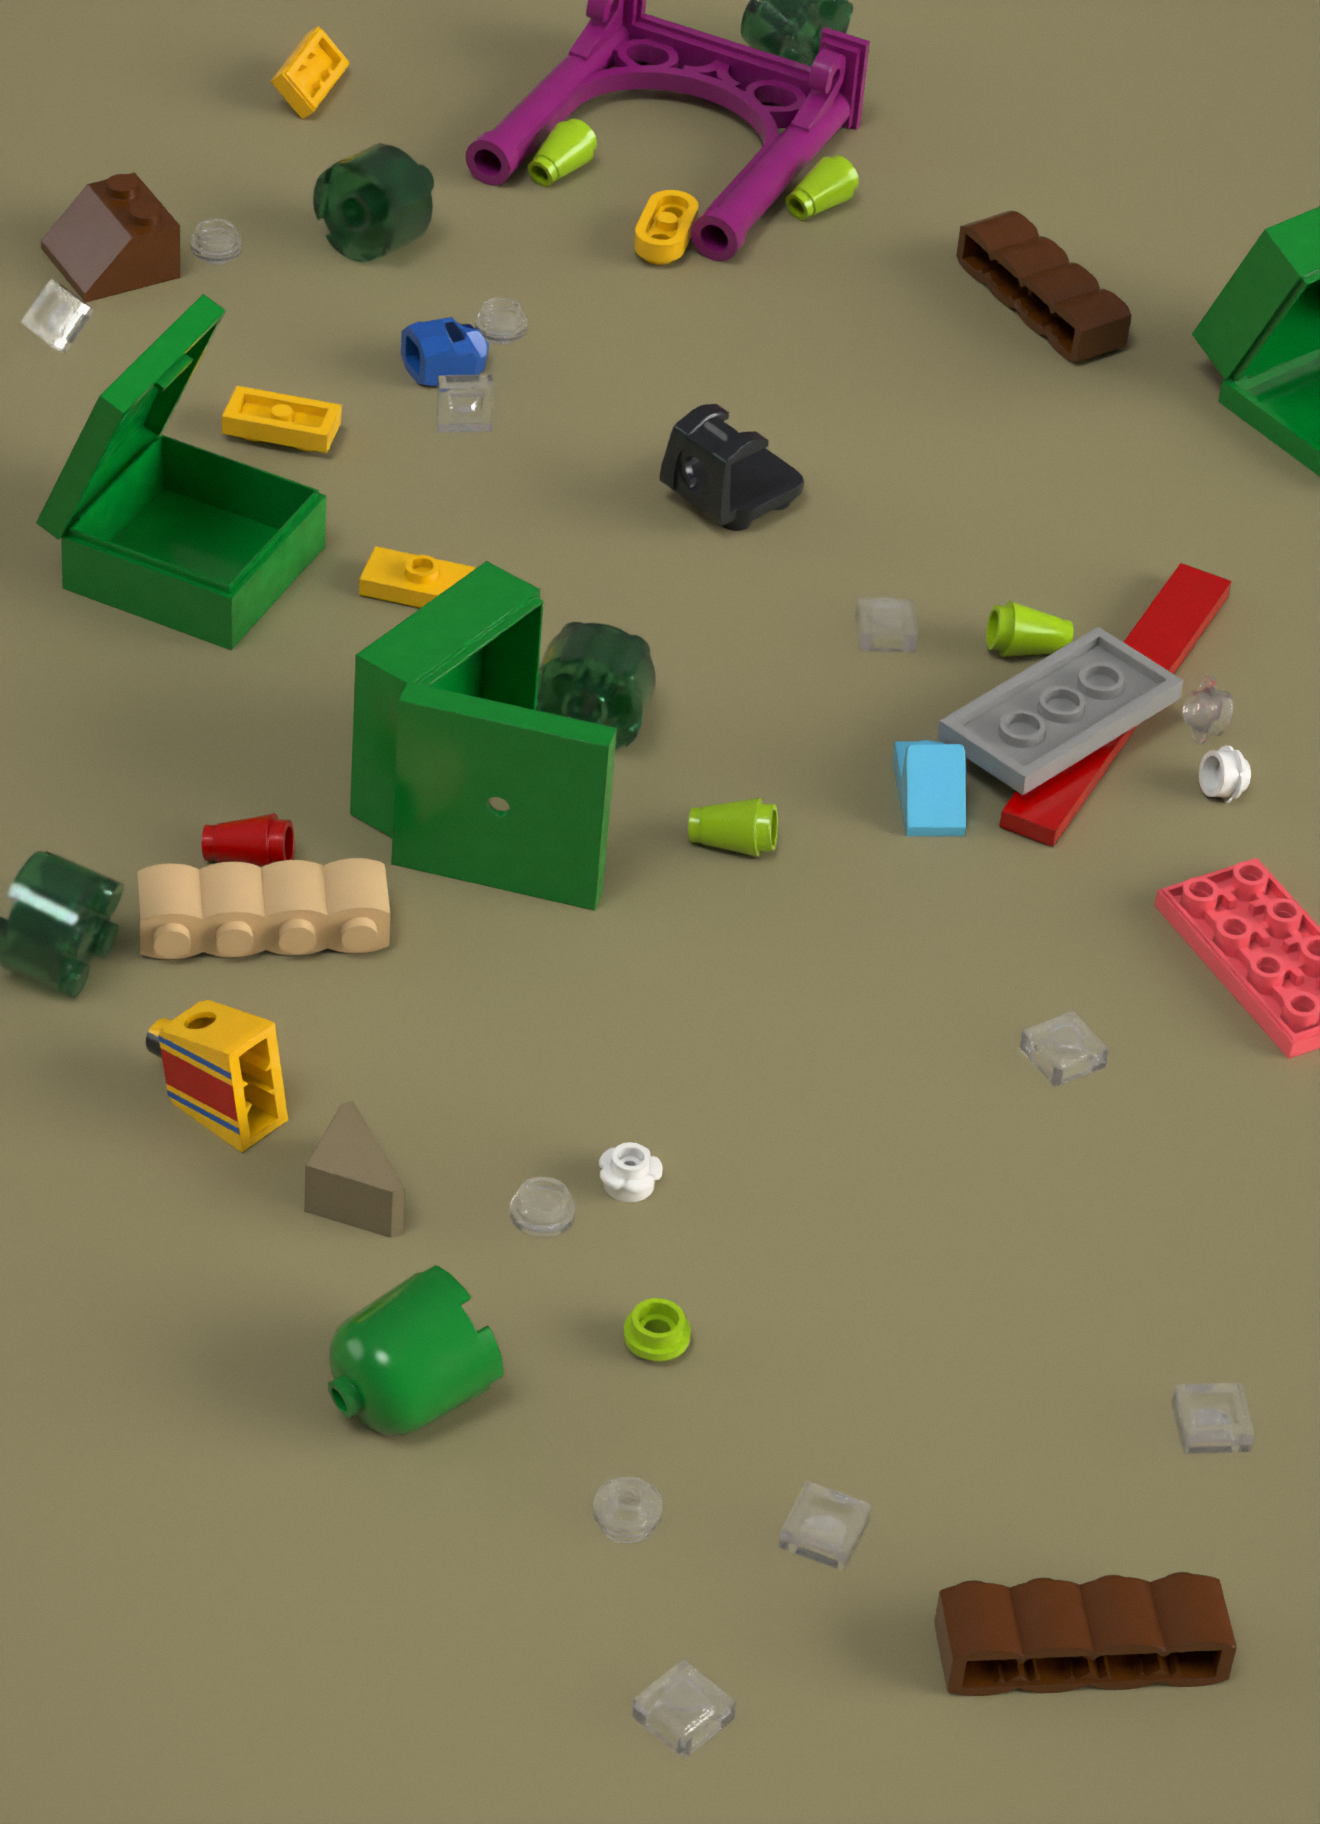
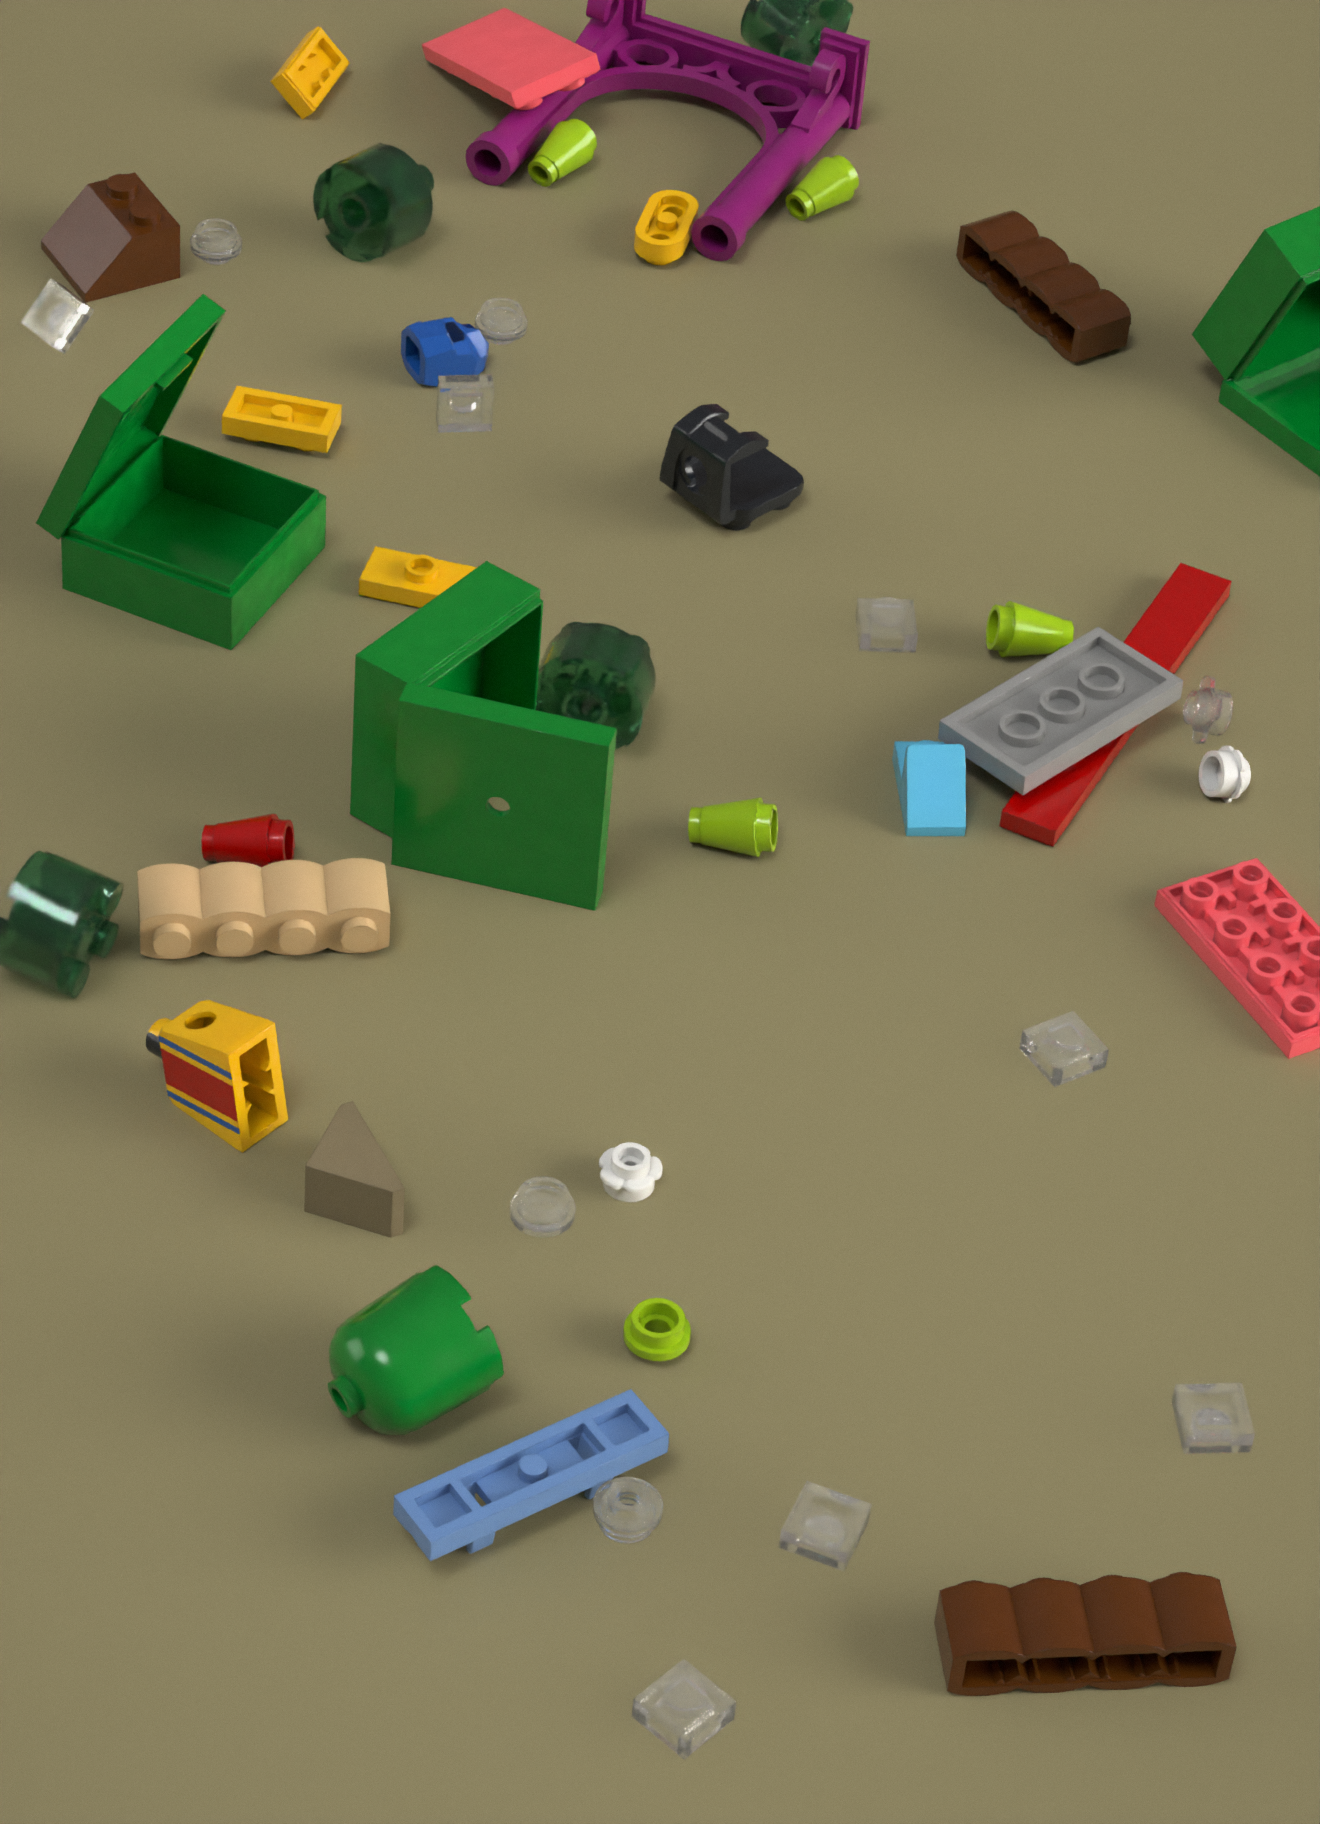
none -> medium blue hinge [393,1389,669,1561]
none -> coral tile [422,8,601,111]

